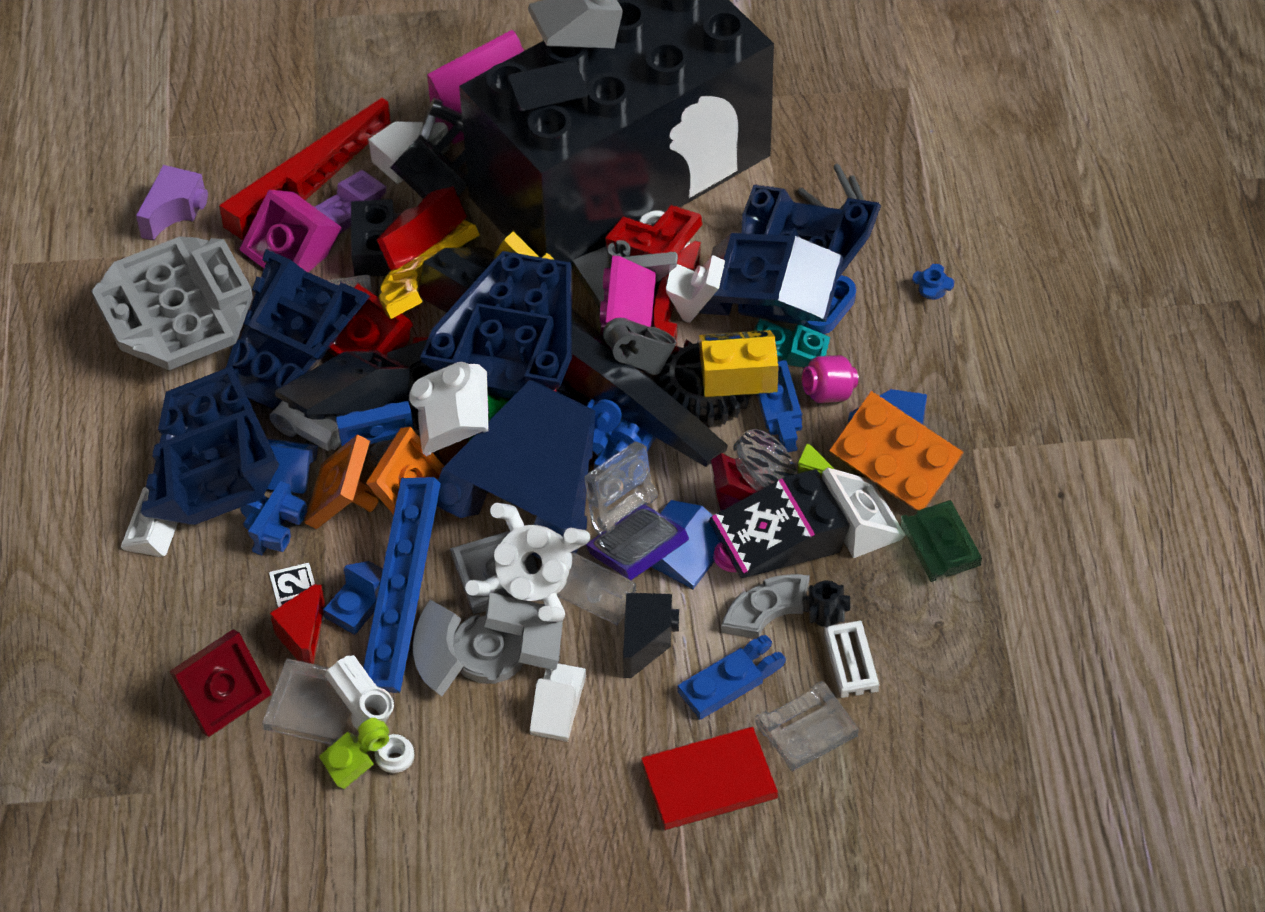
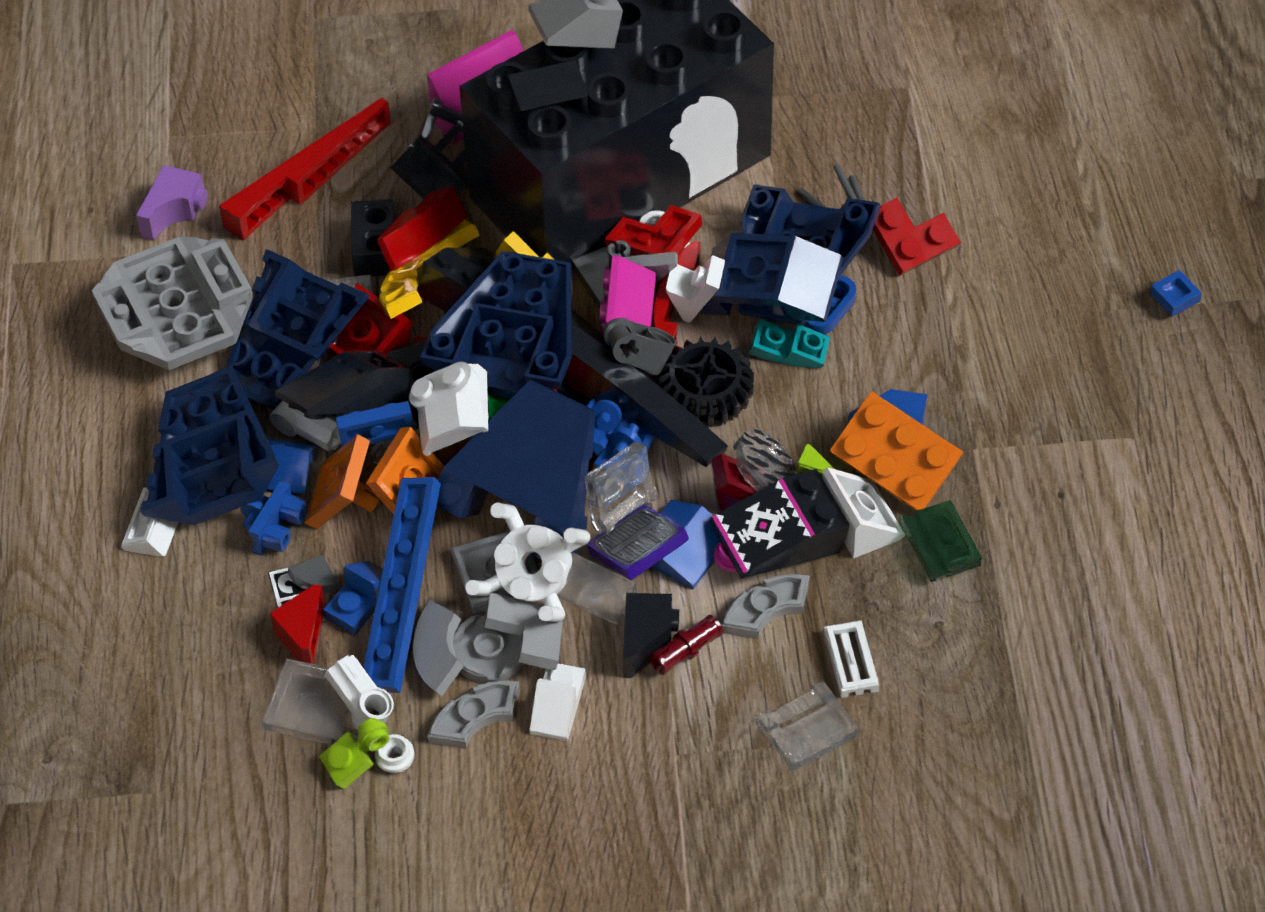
dark red tile [169,629,272,737] -> none
dark pink slope [239,190,342,272] -> none
medium lavender slope [315,170,386,234] -> none
white slope [369,122,450,184] -> none
red tile [641,727,778,830] -> none
blue hinge [678,635,786,720] -> none
yellow slope [698,330,778,397] -> none
blue hinge [756,360,802,453] -> none
dark pink head [802,355,858,403] -> none
black gear [803,580,850,628] -> none
blue plate [912,264,954,300] -> none
none -> dark grey tile [288,555,338,593]
none -> light grey tile [427,681,520,749]
none -> dark red pin [649,614,723,675]
none -> red plate [872,198,961,276]
none -> blue plate [1150,270,1202,317]

